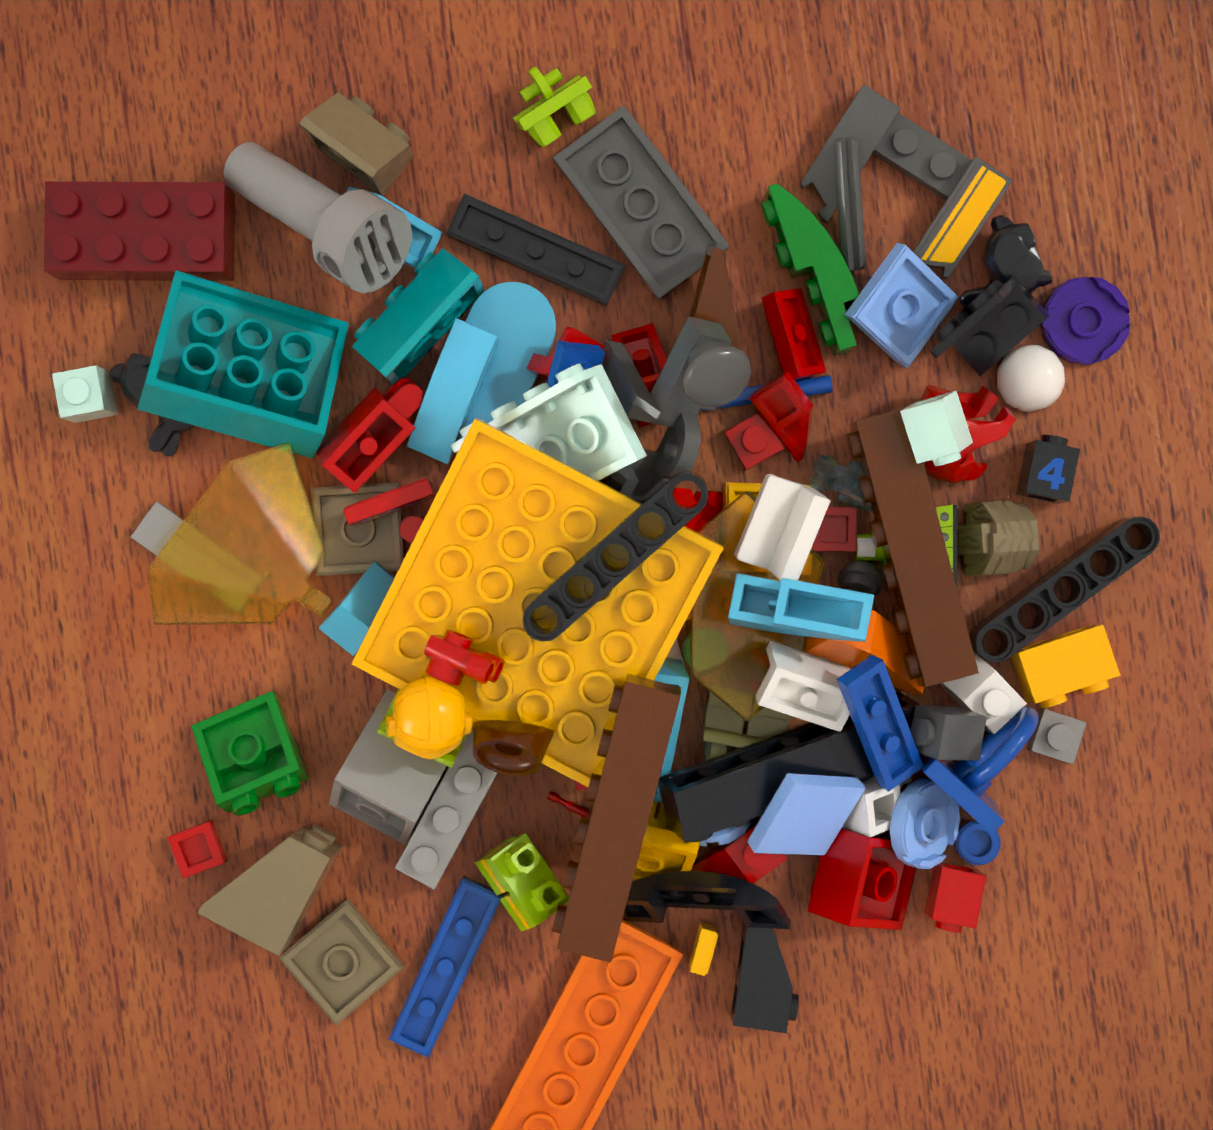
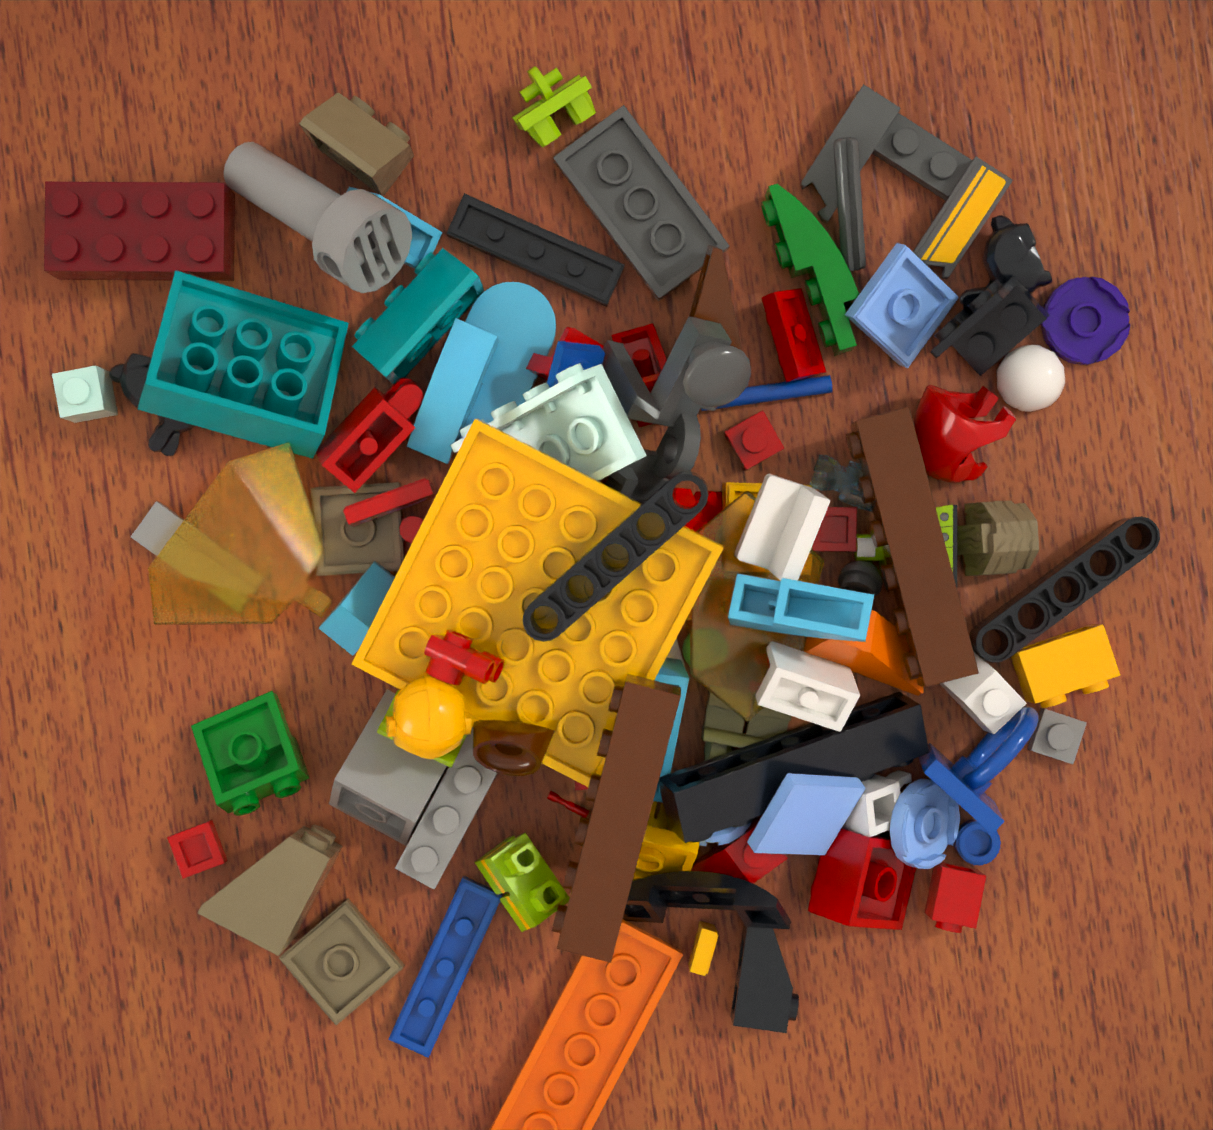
red tile [749,371,813,462] -> none
blue plate [836,654,924,792] -> none
light aqua brick [900,390,973,466] -> none
dark grey brick [911,705,987,761] -> none
black brick [1016,435,1080,504] -> none

